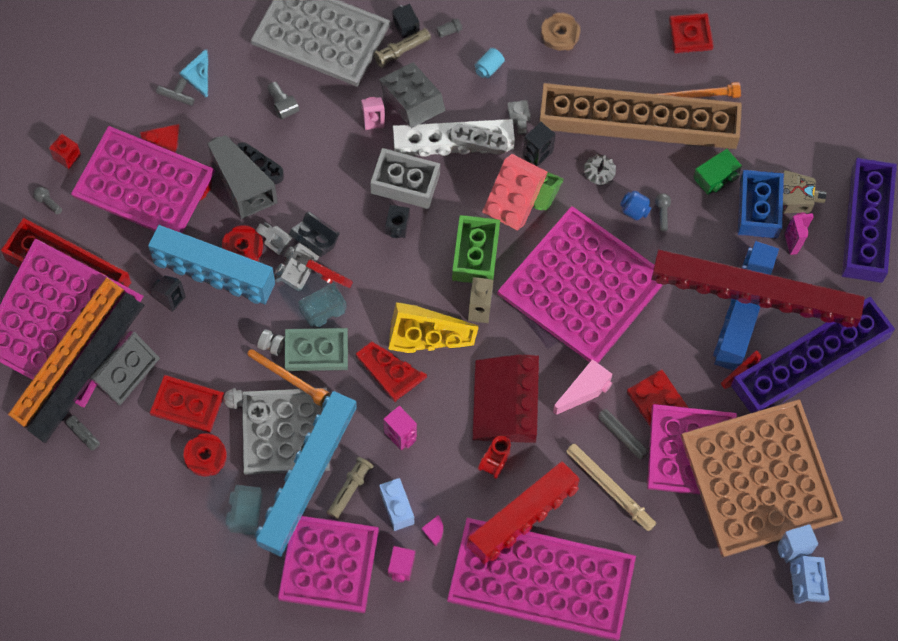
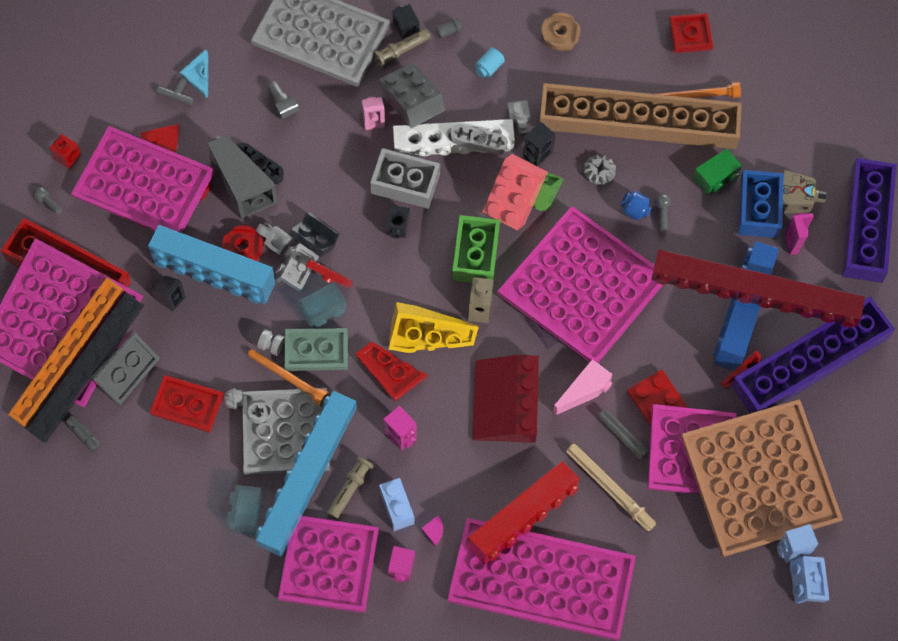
red plate [183,433,227,477] -> none
red piece [478,436,511,479] -> none

